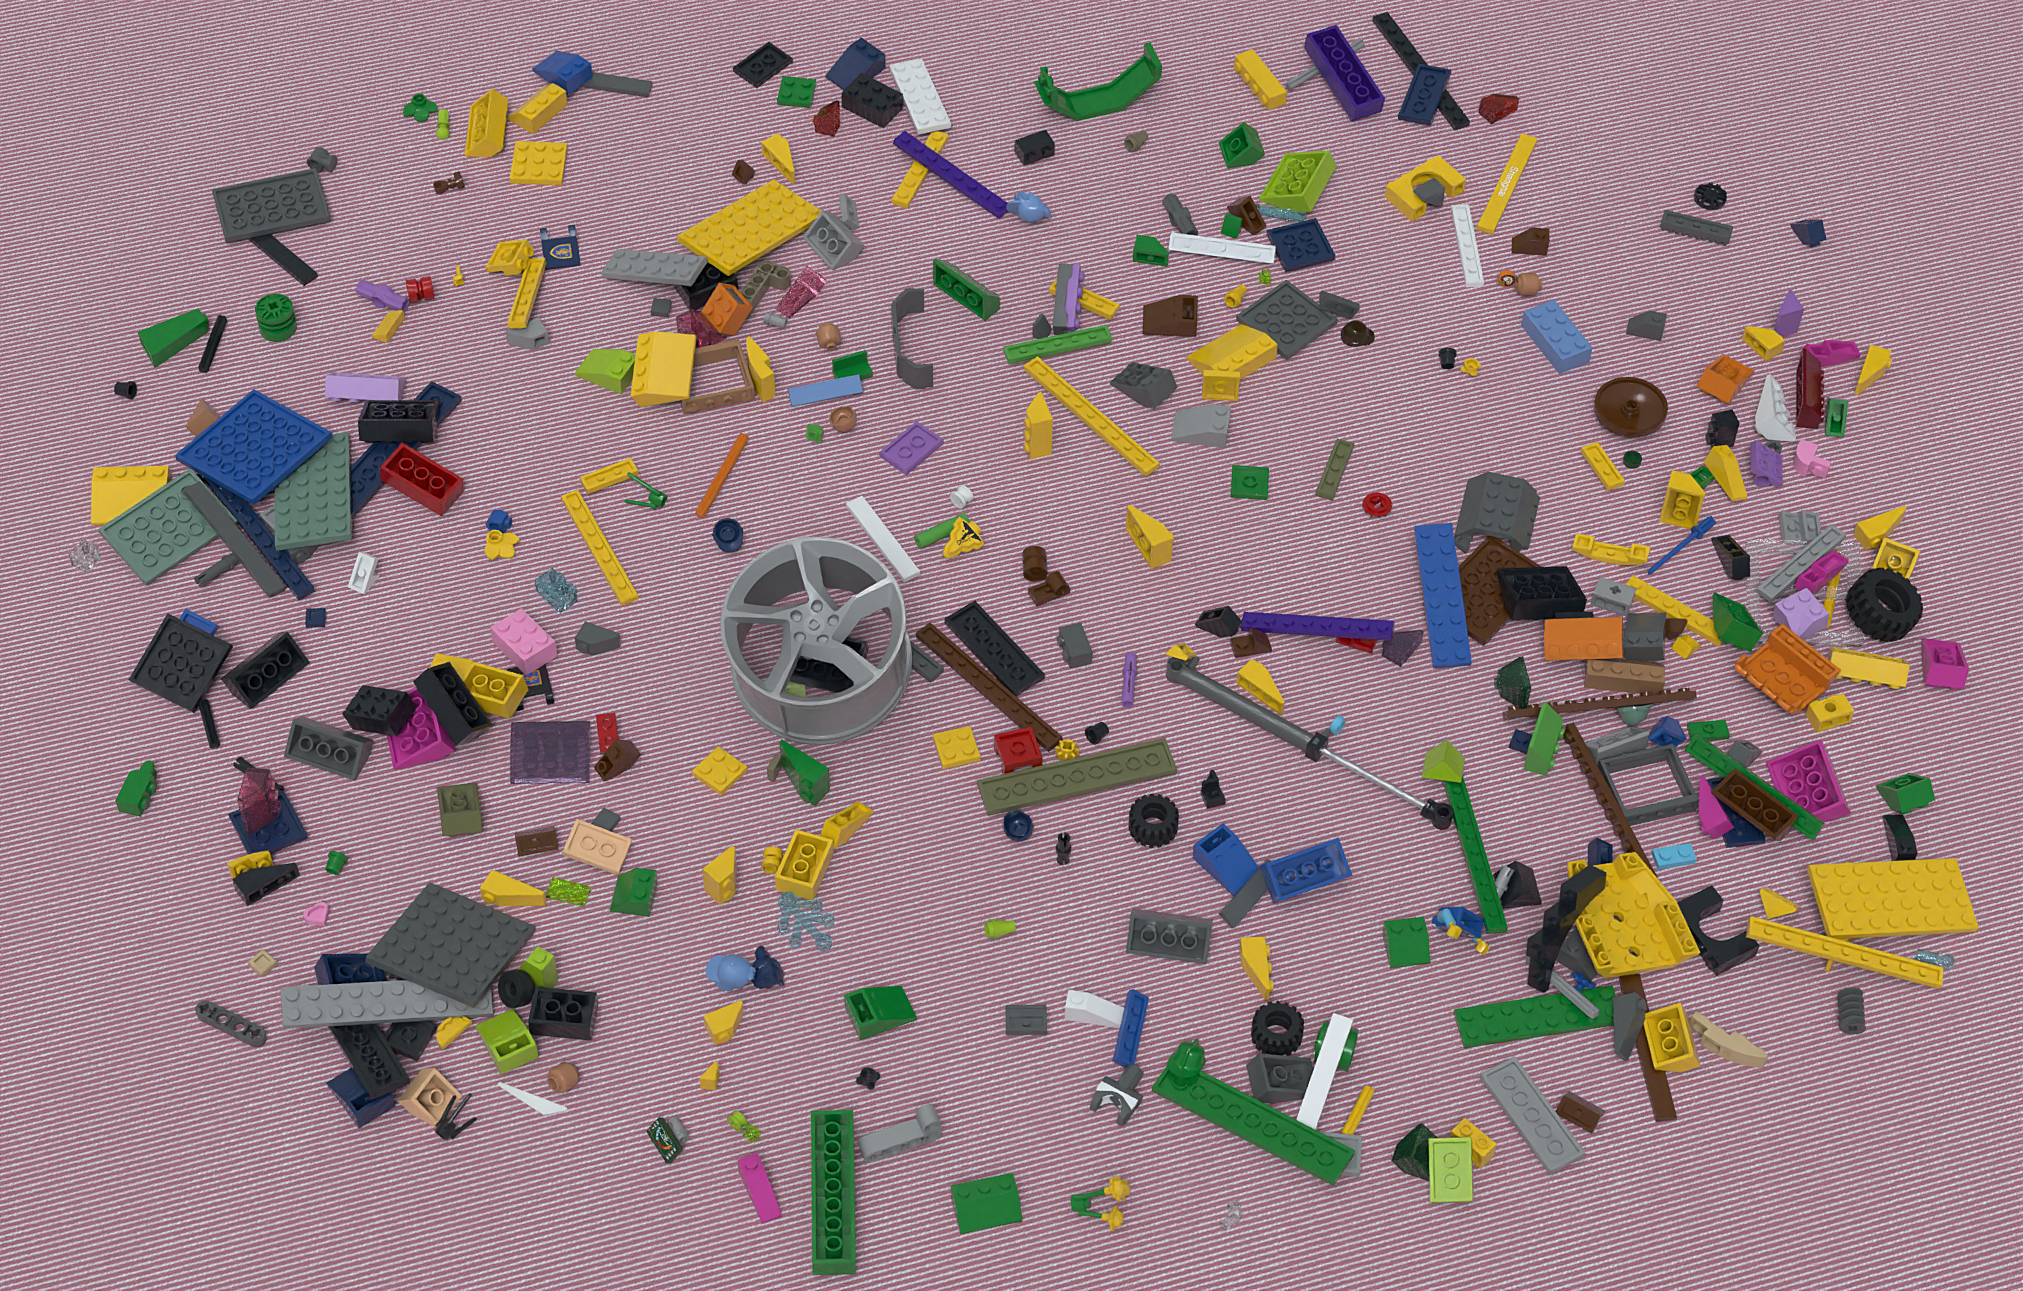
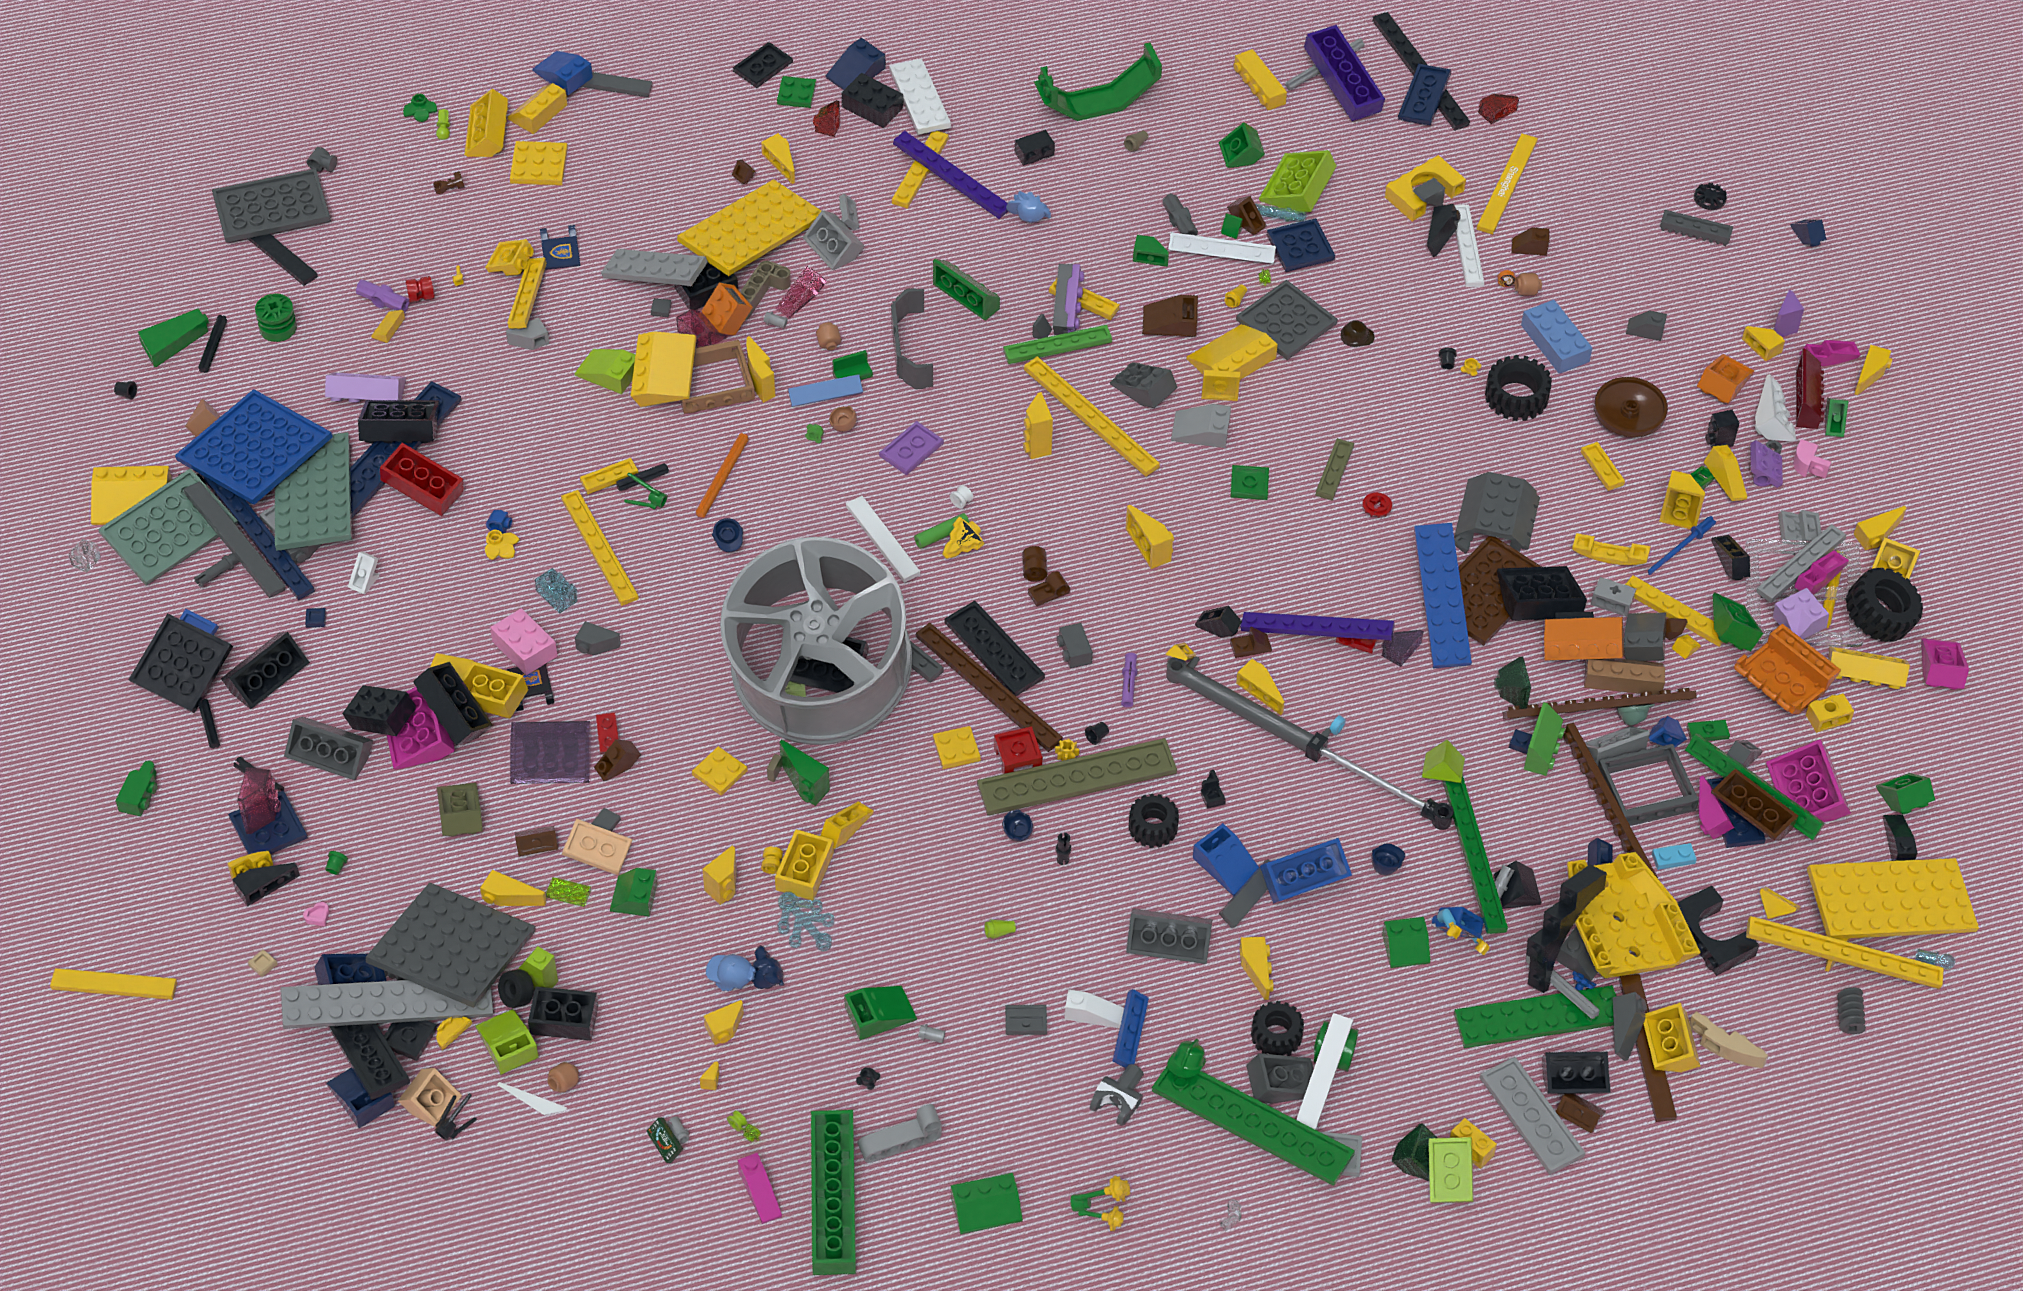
dark grey beam [195,1001,267,1047] -> none
dark grey panel [1319,291,1360,320] -> none
yellow axle [1341,1085,1374,1135] -> none
dark green tile [1623,451,1642,469] -> none
none -> yellow tile [50,968,177,1000]
none -> black axle [616,463,669,491]
none -> light grey pin [918,1024,945,1044]
none -> dark blue hat [1371,843,1405,876]
none -> black slope [1427,204,1461,257]
none -> black tyre [1485,355,1552,421]
none -> black slope [1542,1051,1611,1094]

